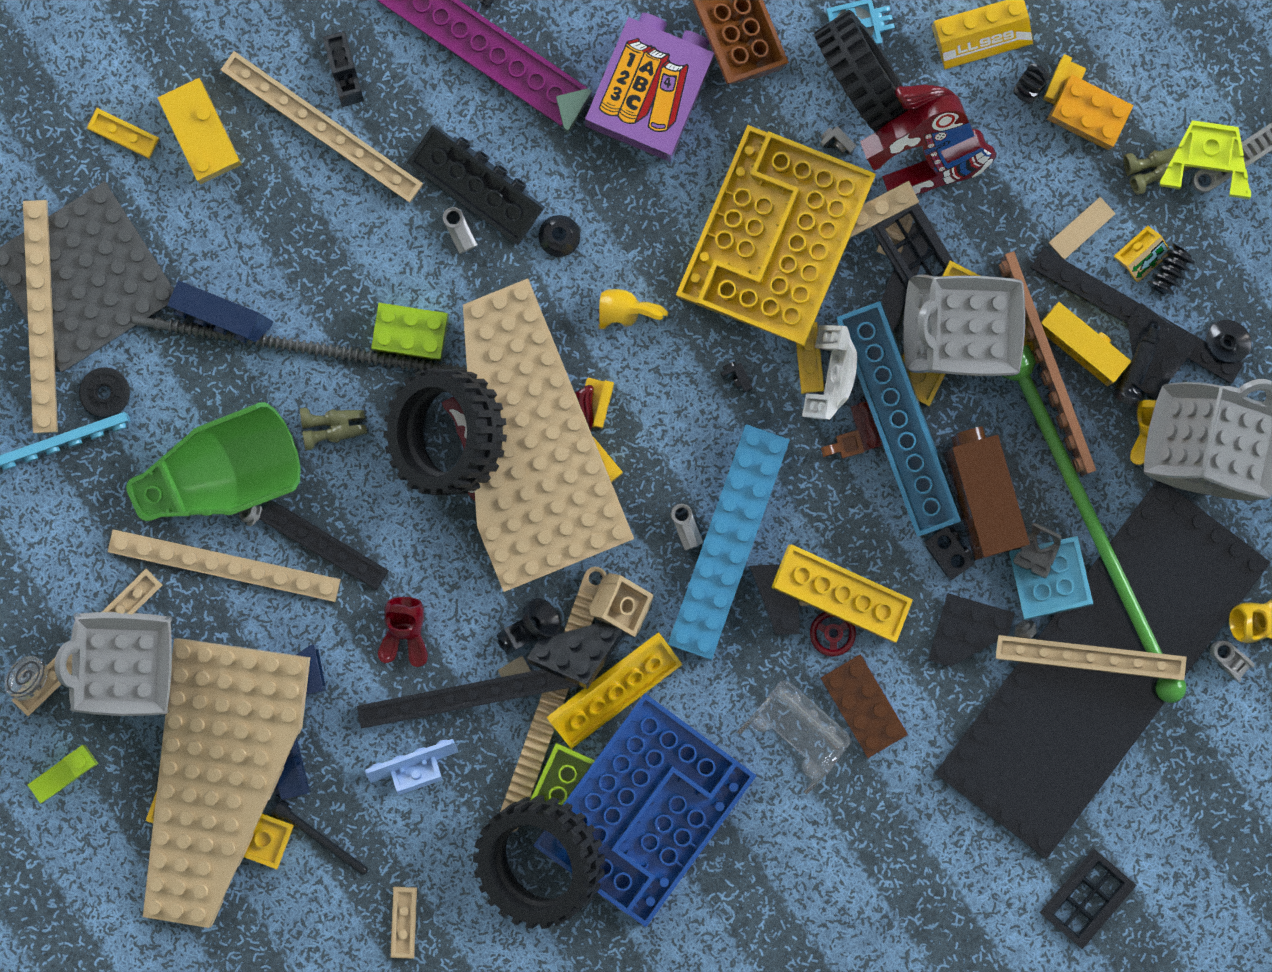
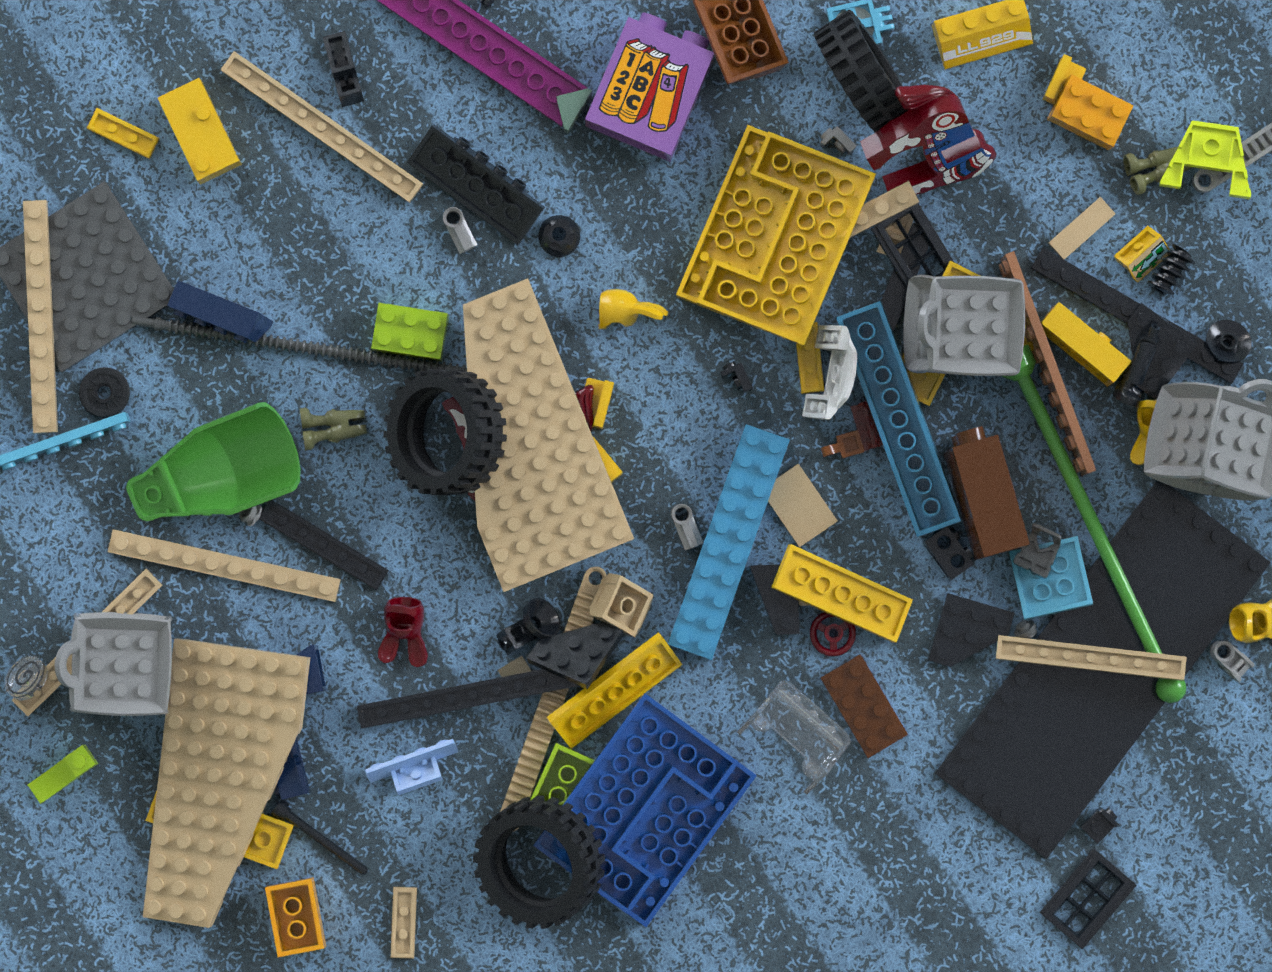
black gear [1013,63,1050,104] -> none
none -> light orange brick [265,877,326,957]
none -> tan tile [768,464,838,547]
none -> black bracket [1080,807,1119,844]

